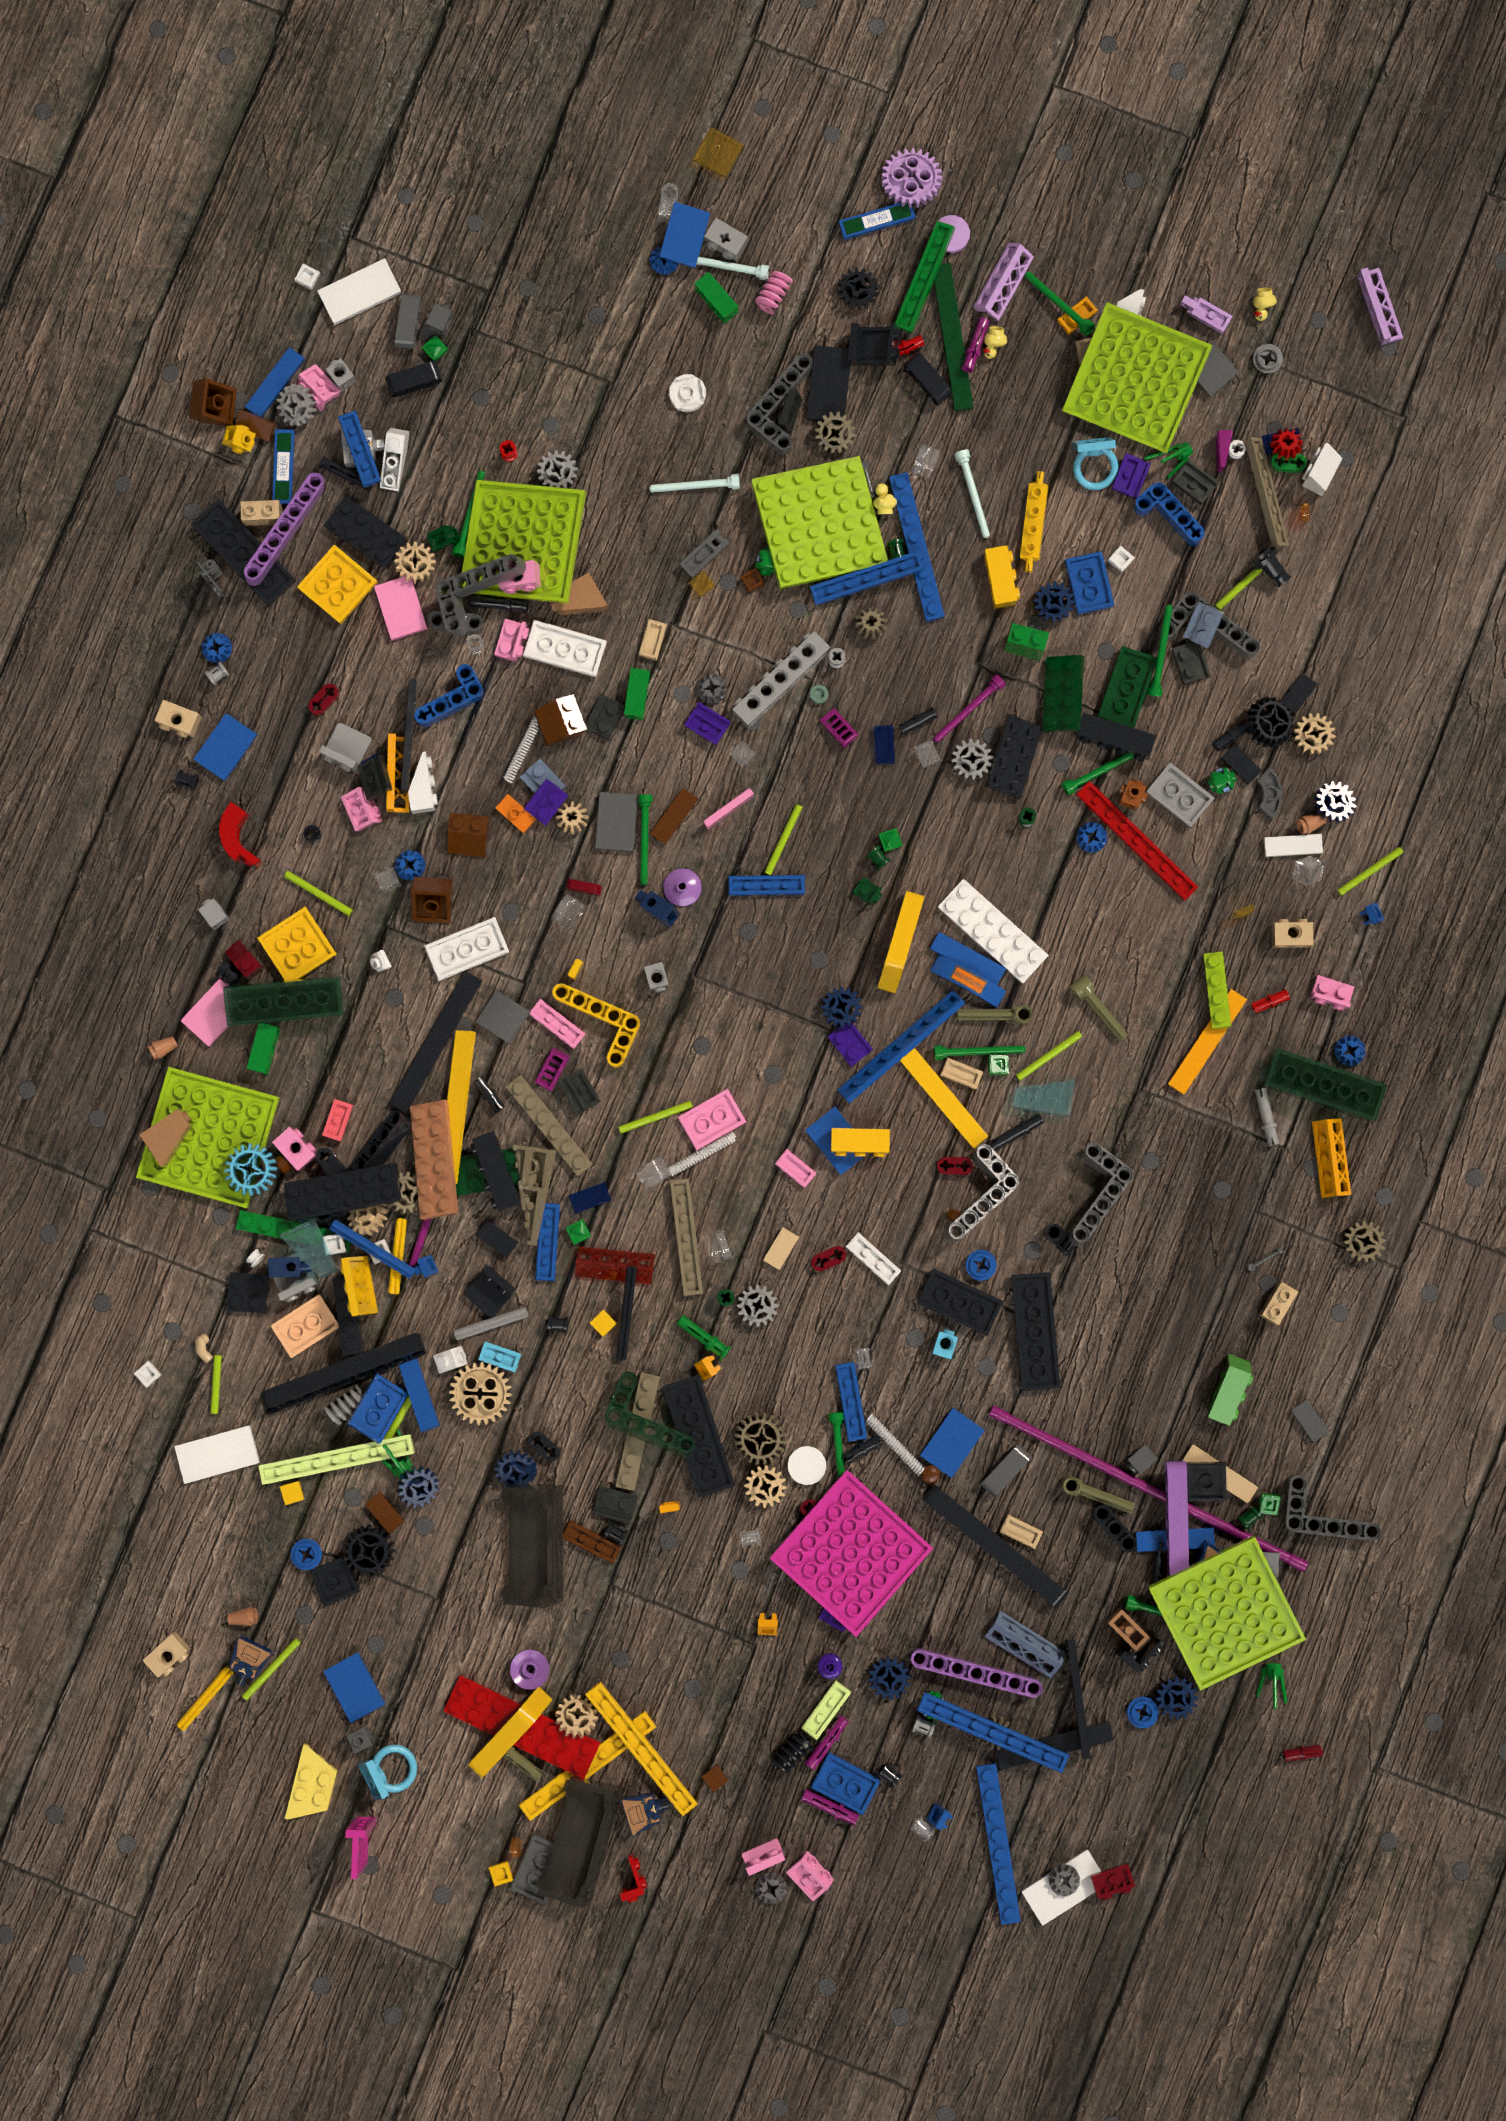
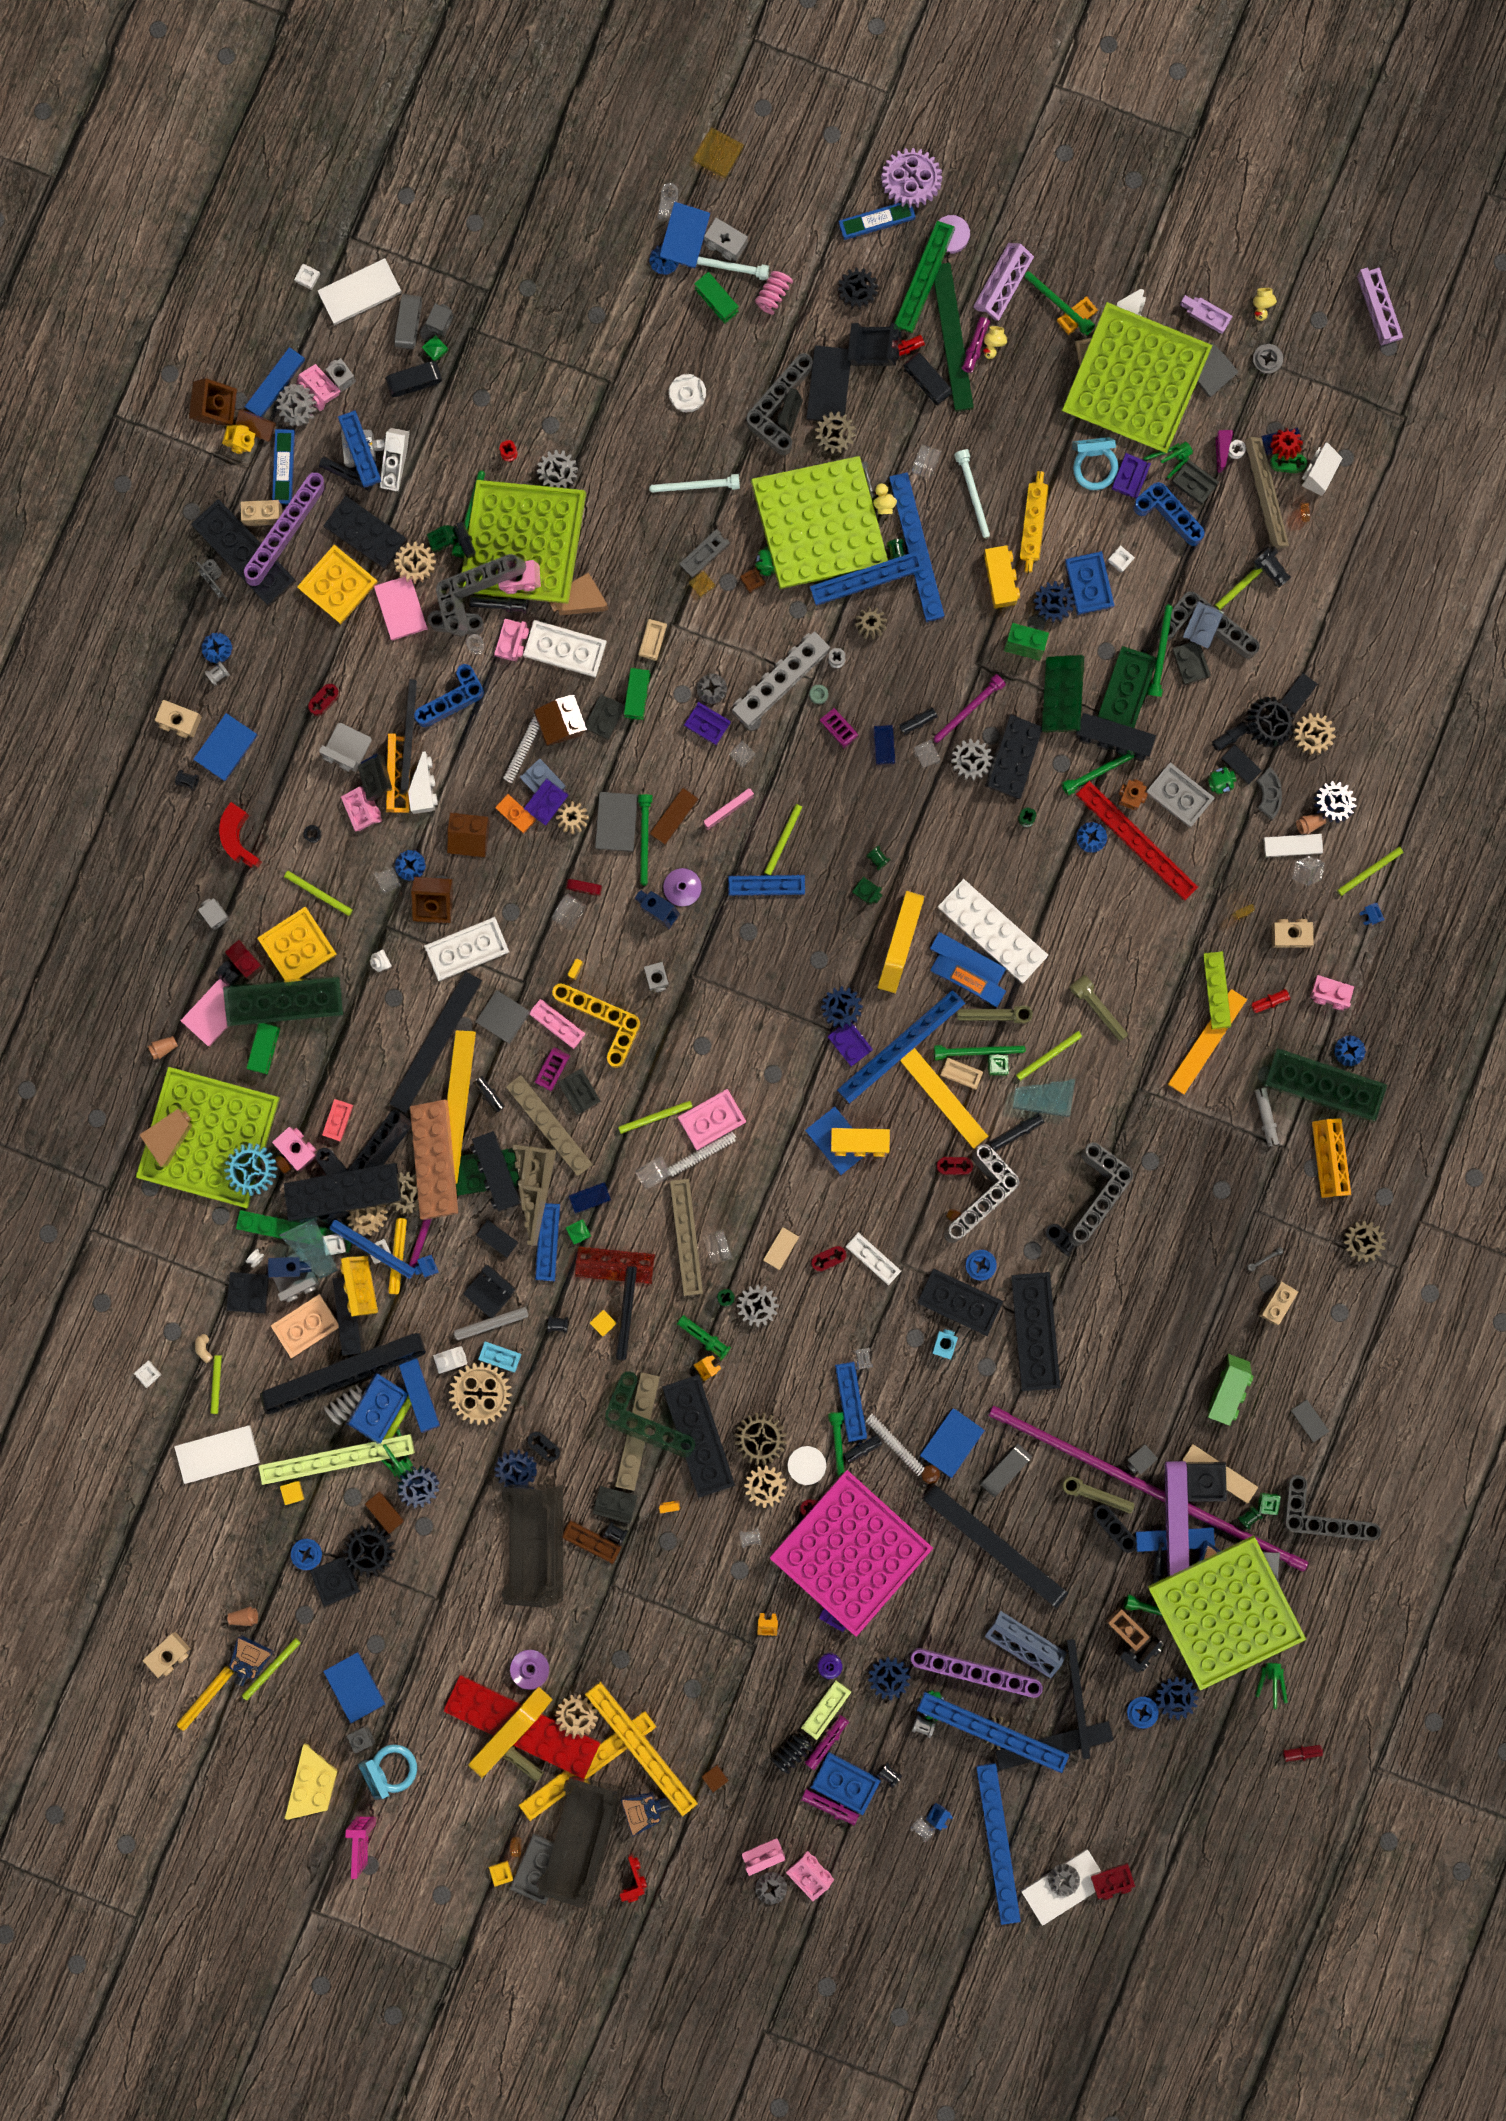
bright pink tile [775,1149,817,1188] -> none
green tile [878,828,903,853] -> none
tan tile [999,1514,1043,1549] -> none
none -> black axle [453,522,476,559]

